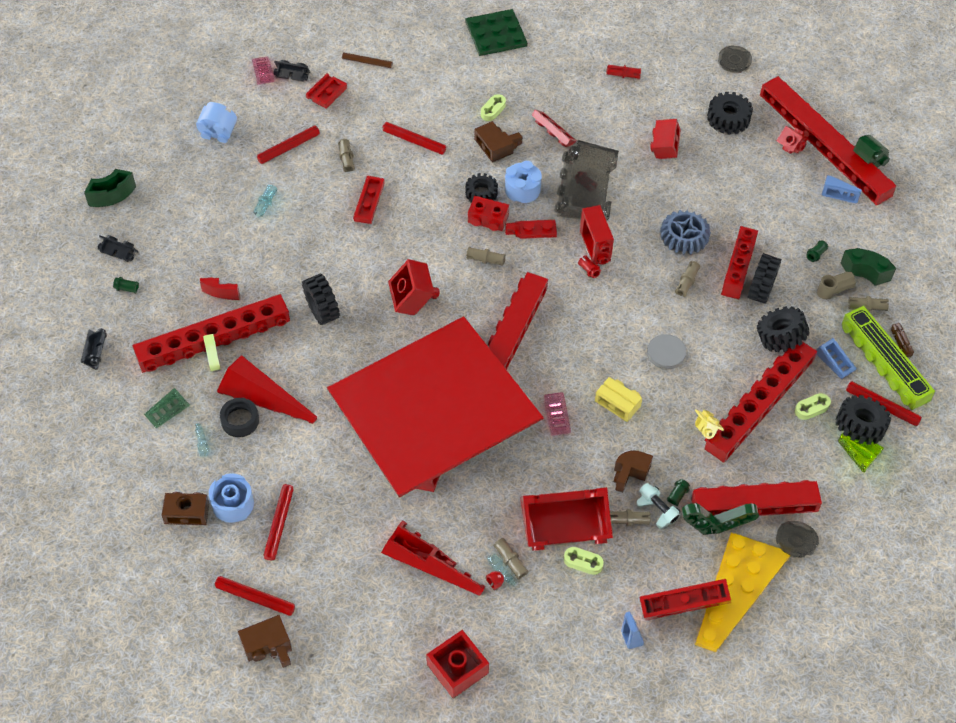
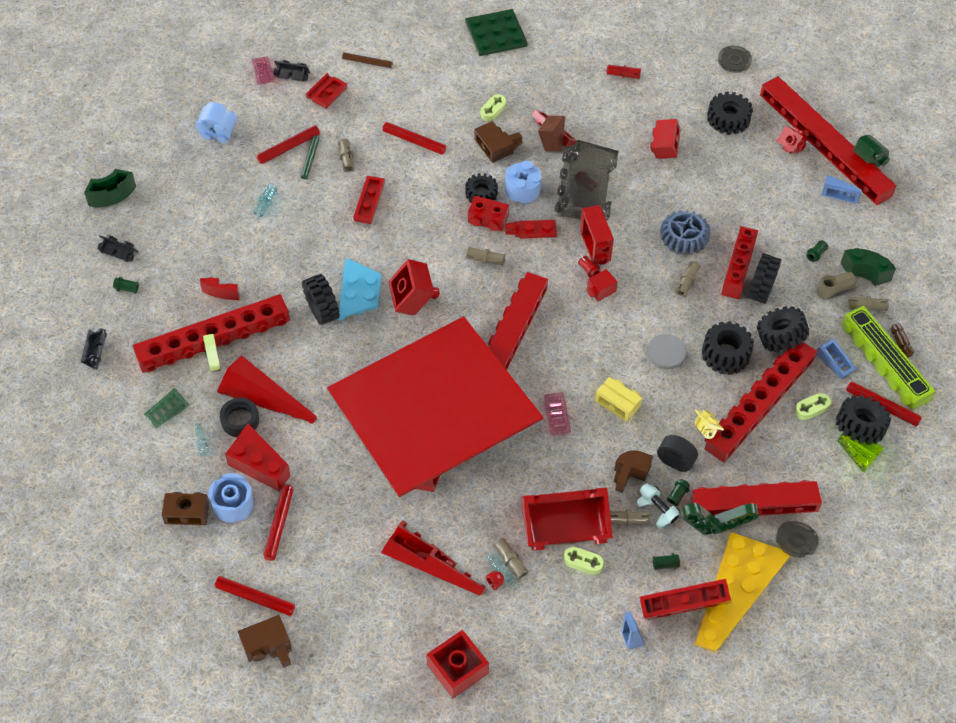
none -> red wedge [225,424,291,492]
none -> dark green bar [301,136,319,179]
none -> medium azure wing [338,258,382,320]
none -> copper slope [538,115,566,152]
none -> red brick [587,269,618,302]
none -> dark green pin [652,553,680,570]
none -> black tyre [657,435,699,472]
none -> black tyre [702,321,754,375]

